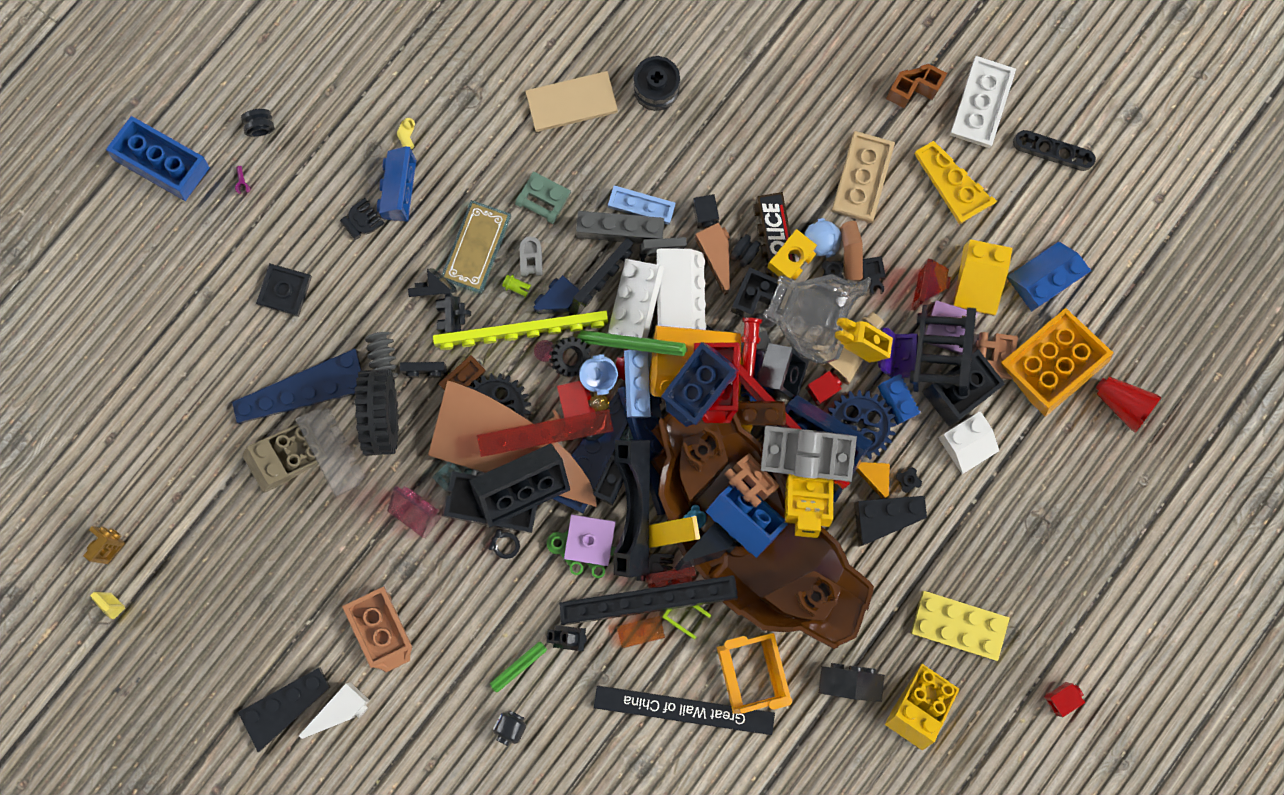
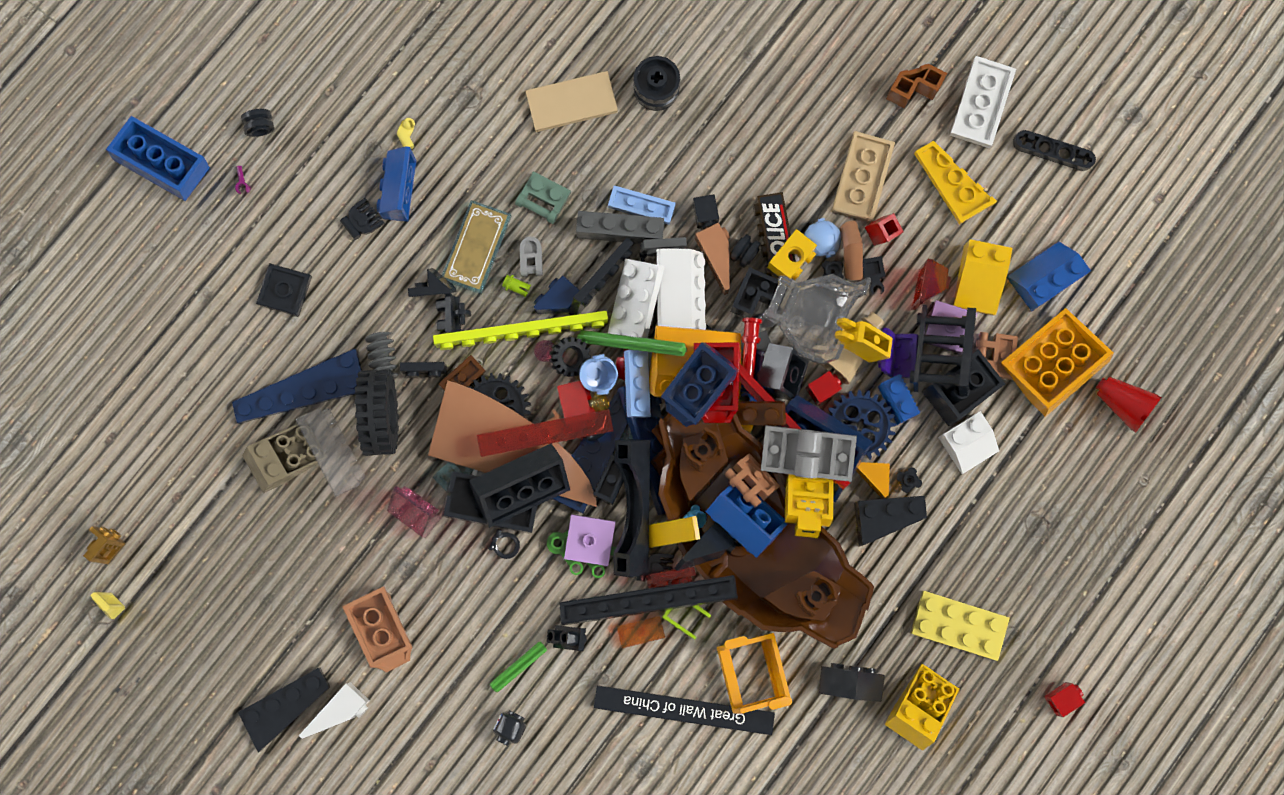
none -> red brick [865,213,903,246]

